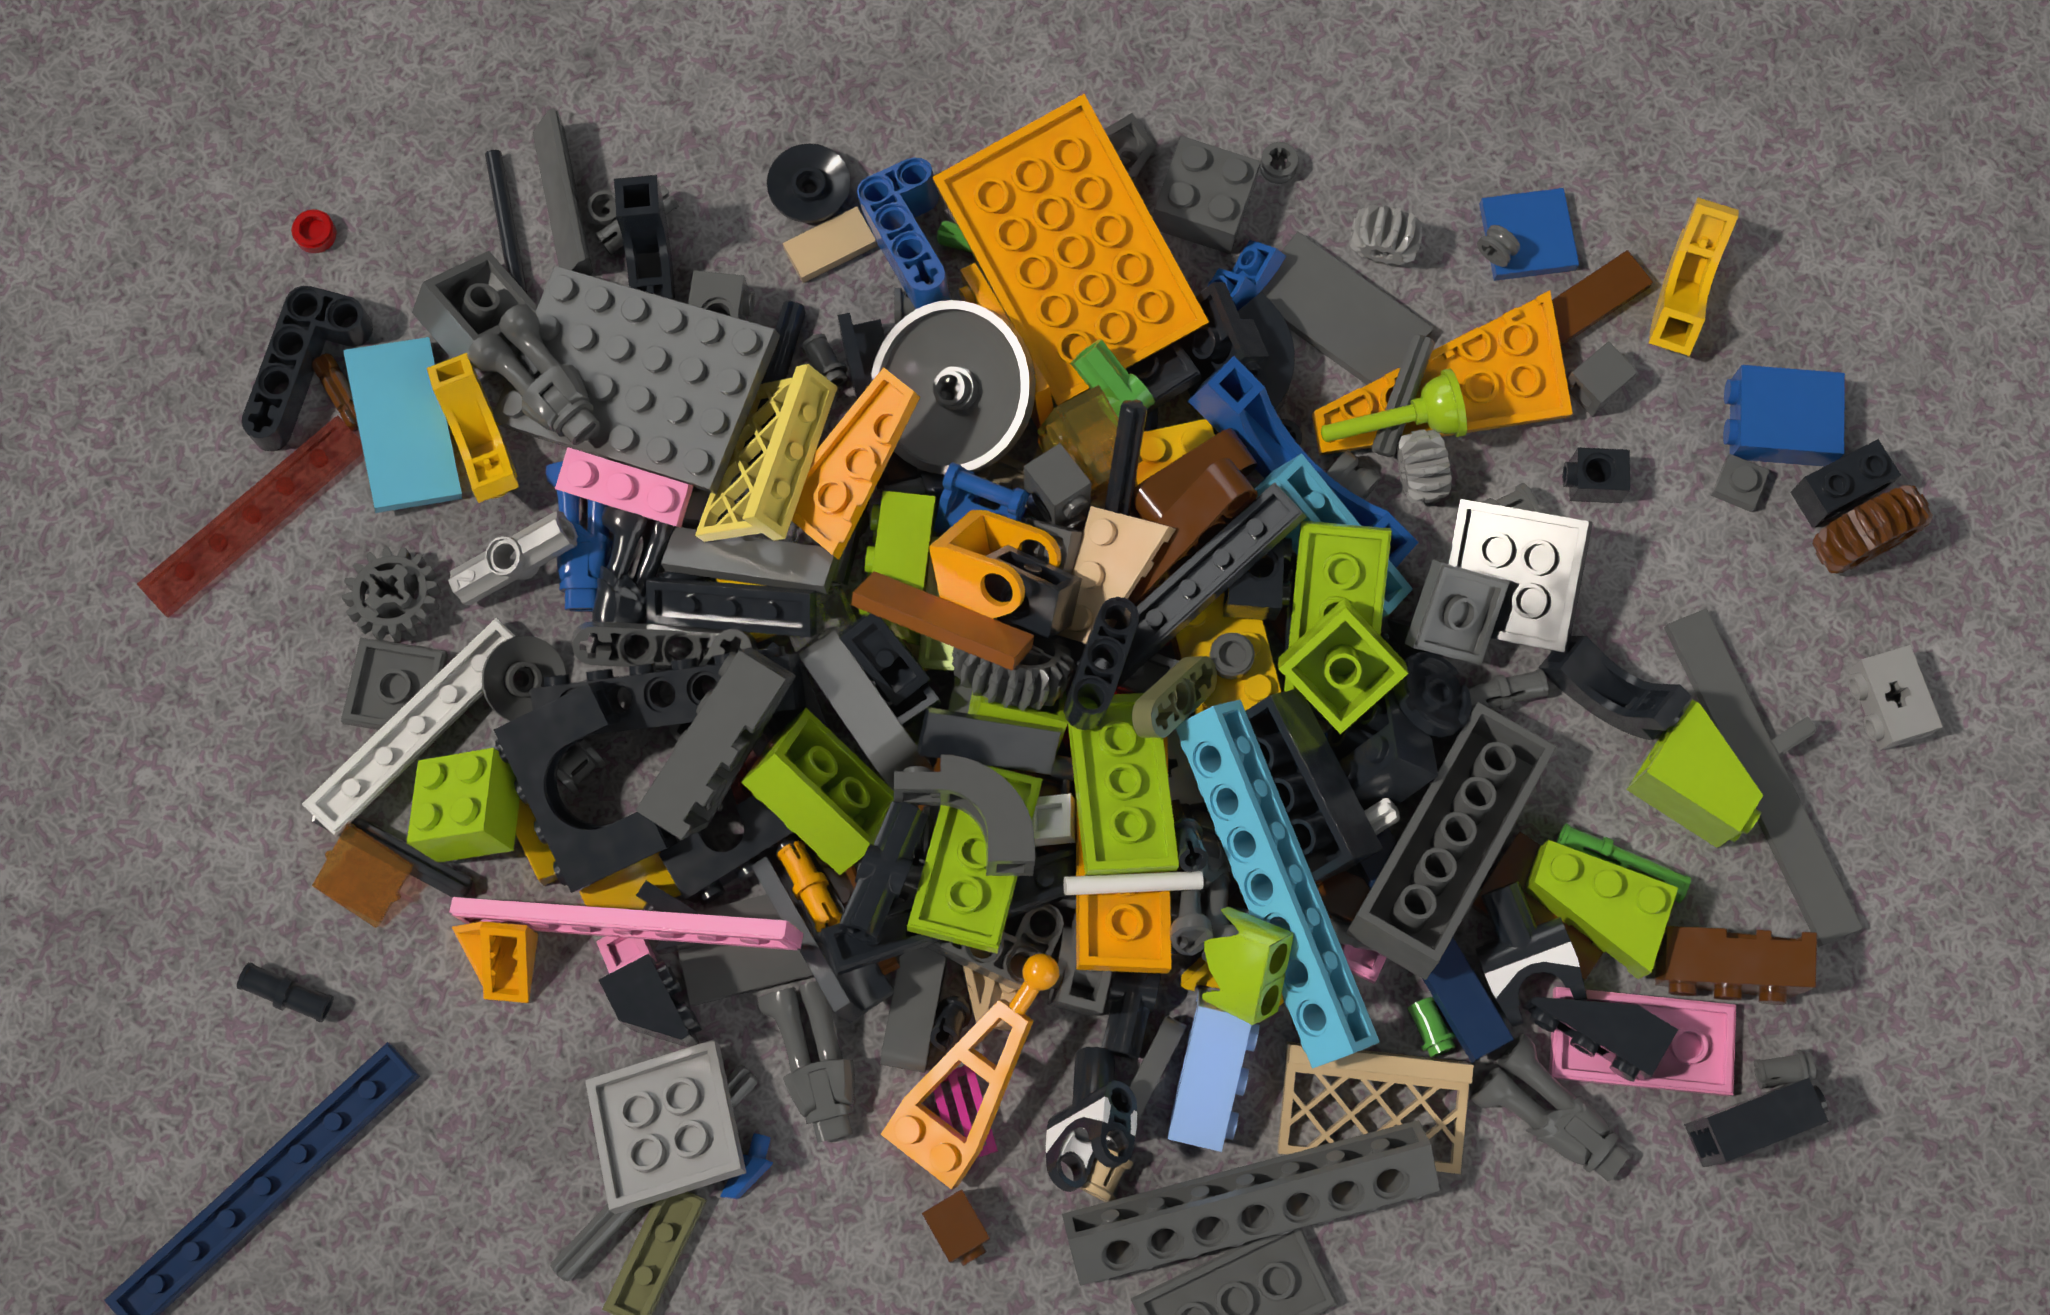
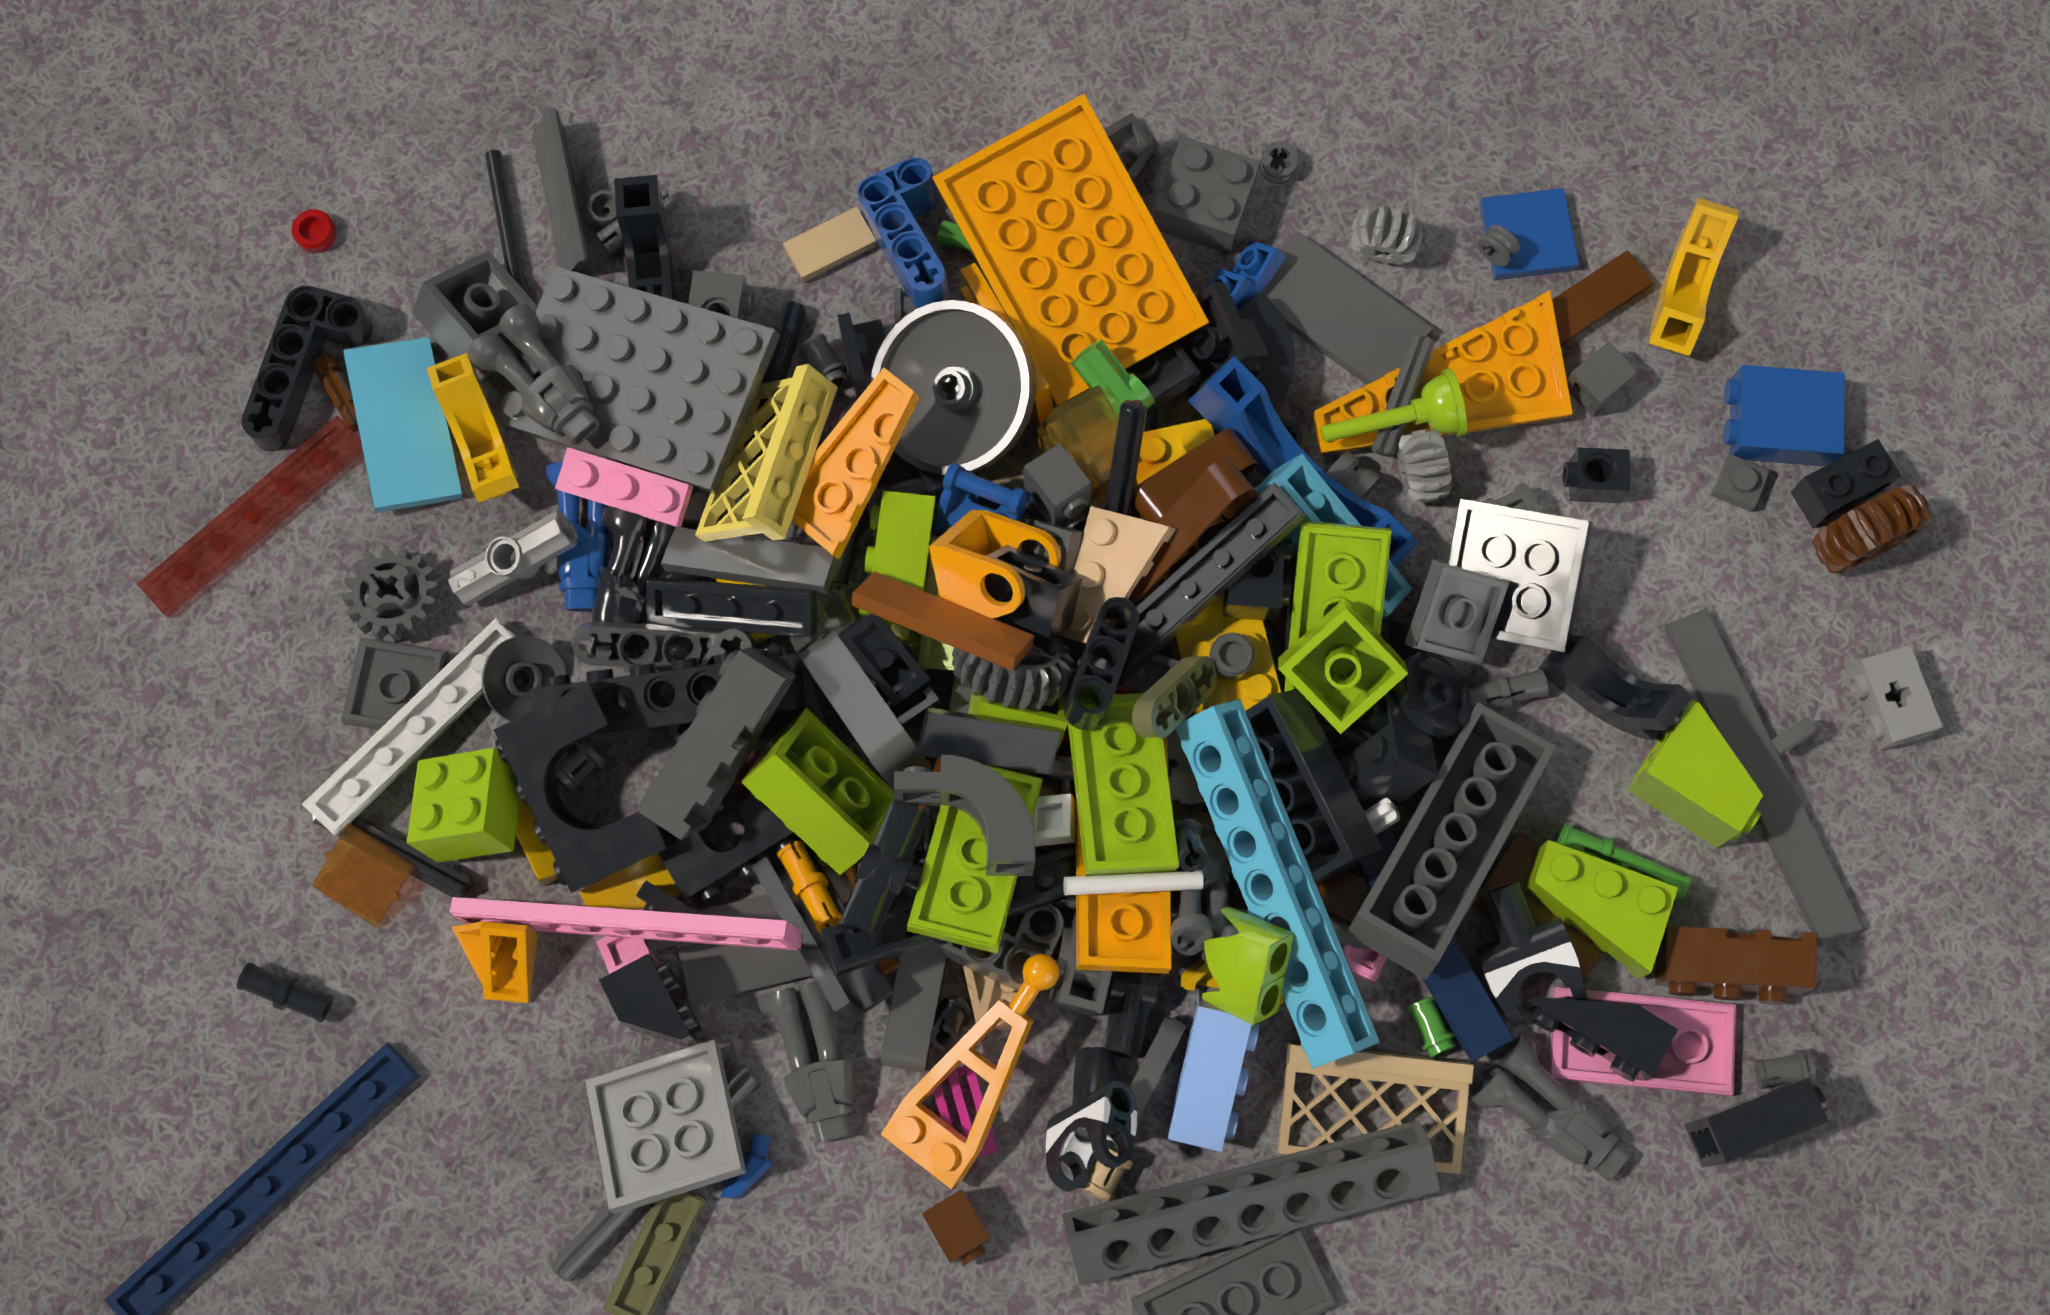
black dish [767,143,851,223] -> none

